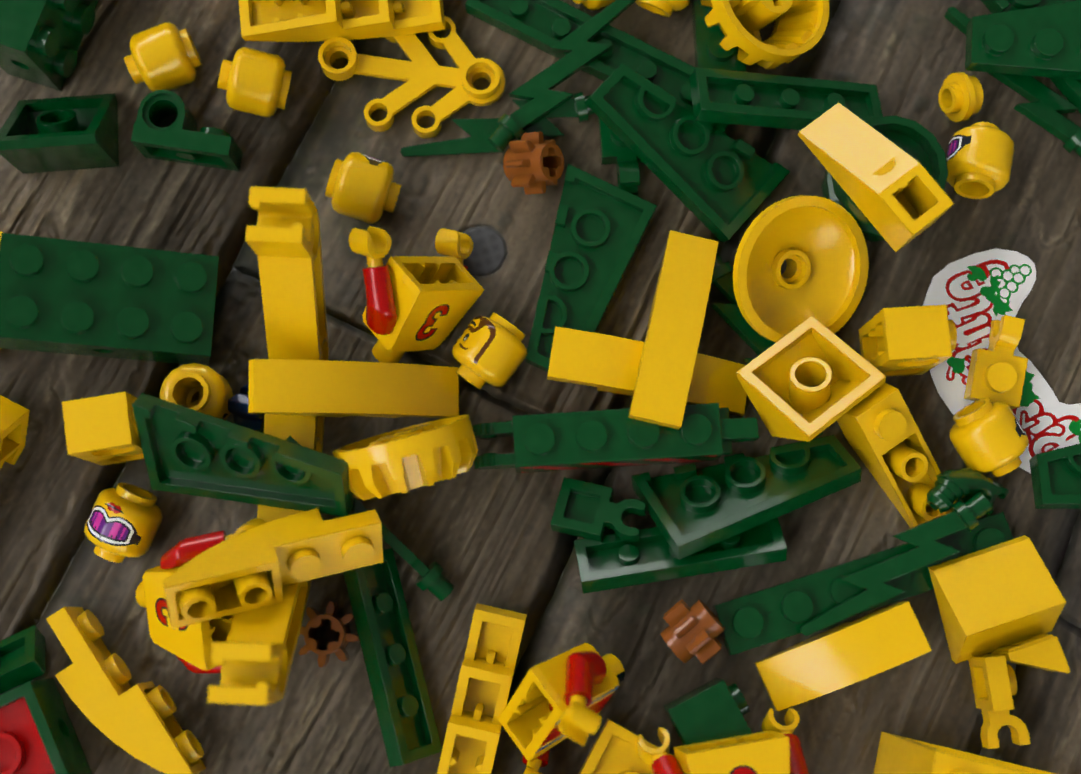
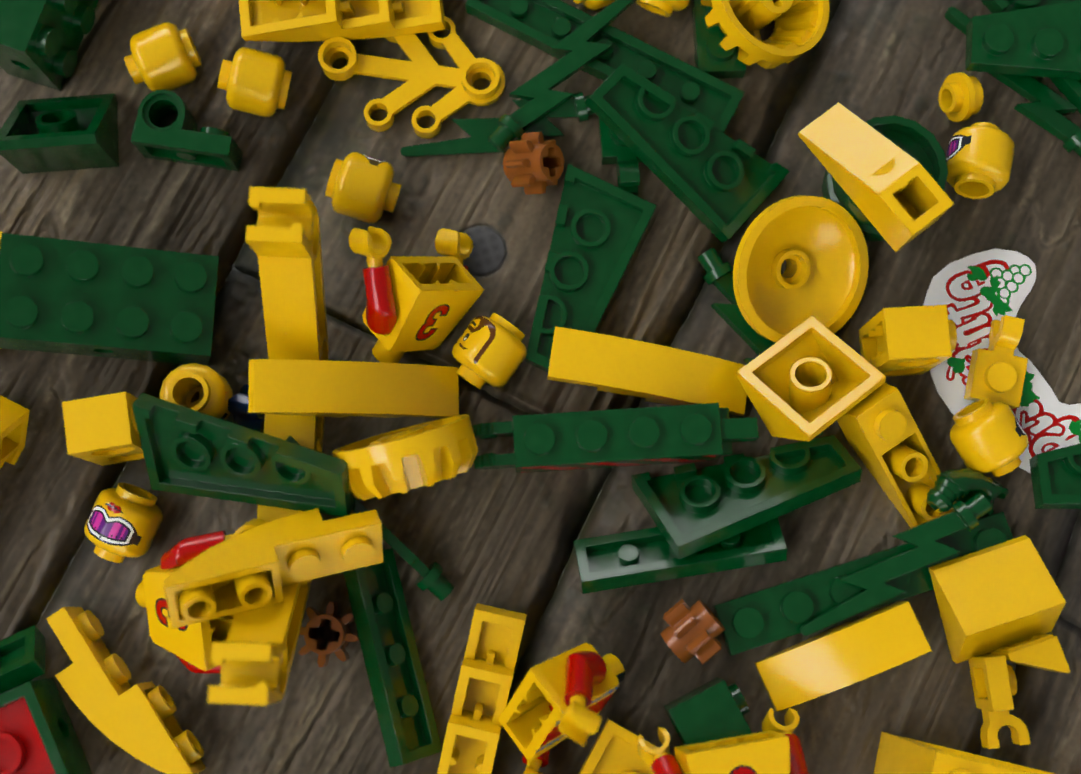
dark green plate [551,477,646,542] -> none
yellow slope [628,230,719,430] -> none
dark green plate [689,67,883,130] -> none

